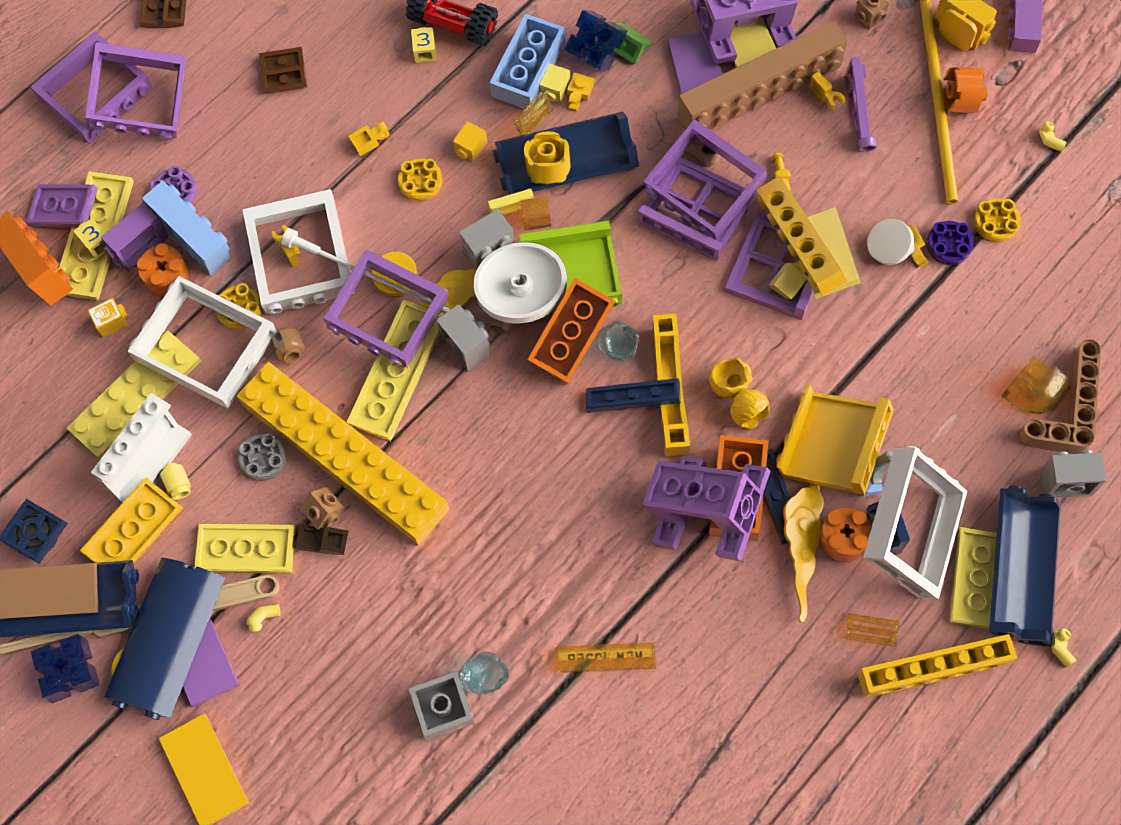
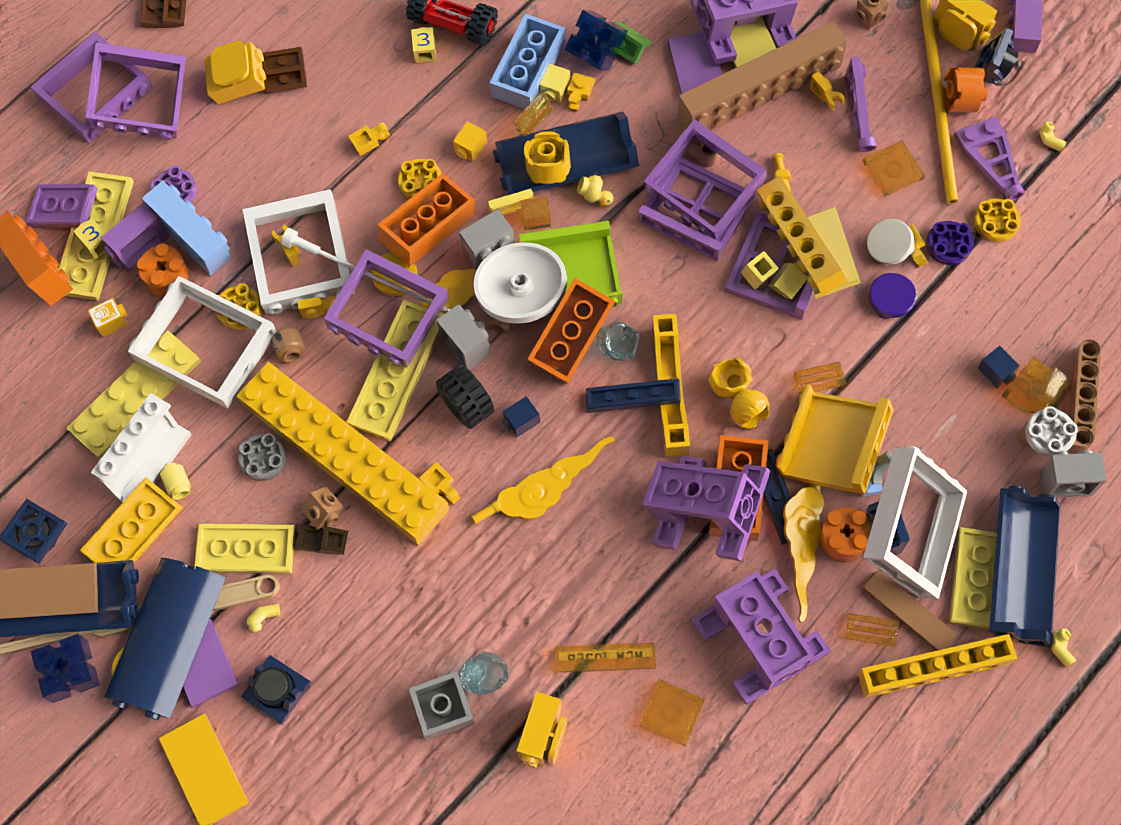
none -> yellow brick [204,41,266,105]
none -> piece [241,655,312,725]
none -> yellow plate [298,296,337,319]
none -> orange brick [377,173,475,268]
none -> yellow plate [419,462,460,505]
none -> black tyre [436,364,495,429]
none -> yellow piece [471,437,615,524]
none -> dark blue brick [502,396,540,437]
none -> yellow brick [517,692,567,768]
none -> light yellow animal [577,175,614,207]
none -> clear yellow tile [639,679,705,747]
none -> medium lavender piece [692,569,831,705]
none -> light yellow brick [740,251,779,290]
none -> clear yellow tile [794,361,847,394]
none -> medium nougat tile [862,570,957,651]
none -> clear yellow tile [863,140,925,197]
none -> dark purple tile [869,273,917,319]
none -> medium lavender plate [954,117,1025,201]
none -> piece [975,28,1018,85]
none -> dark blue brick [978,346,1020,388]
none -> white tile [1025,406,1078,457]

